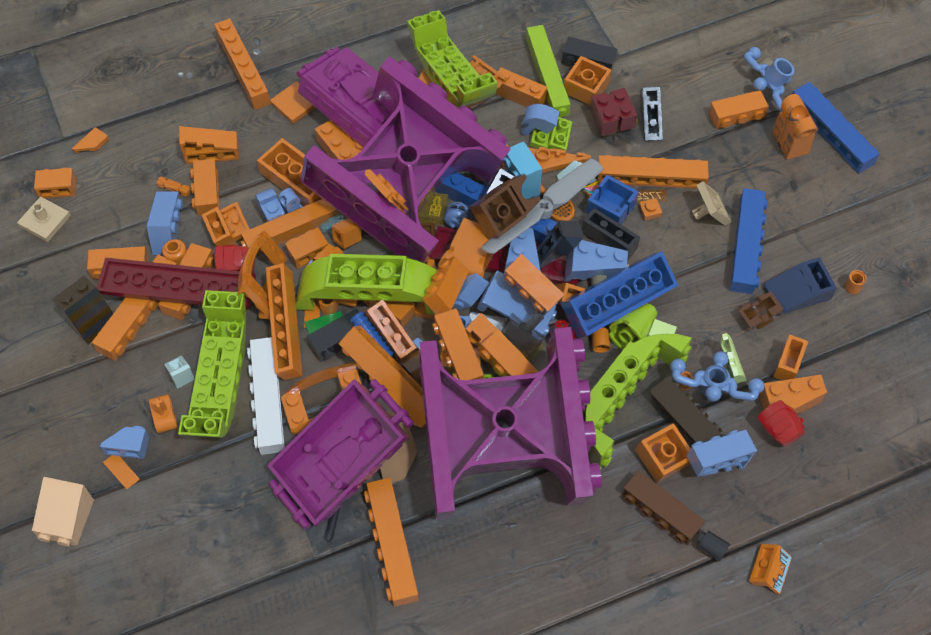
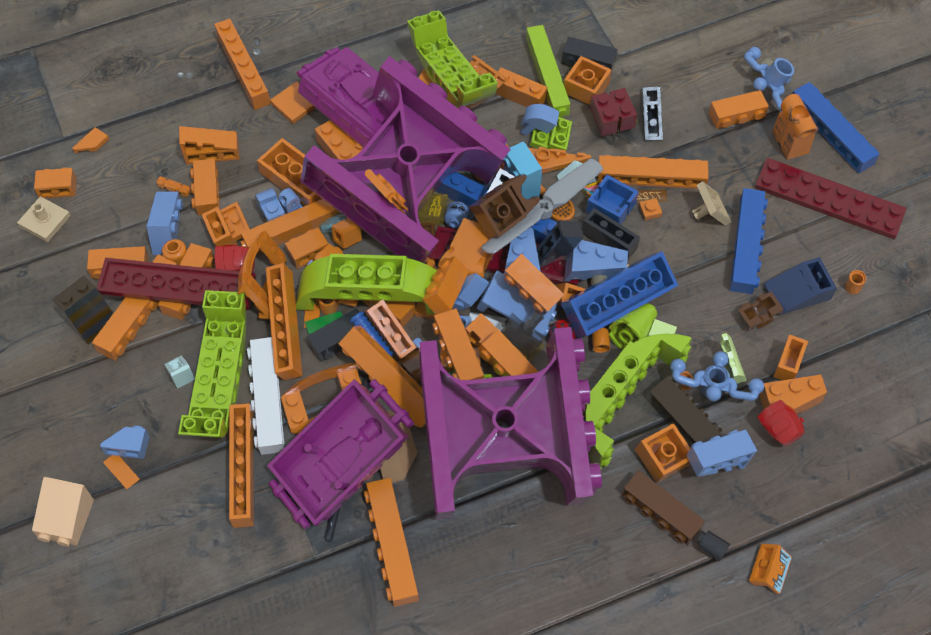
orange beam [149,394,178,434] -> none
none -> orange brick [229,403,254,528]
none -> dark red plate [754,158,907,240]

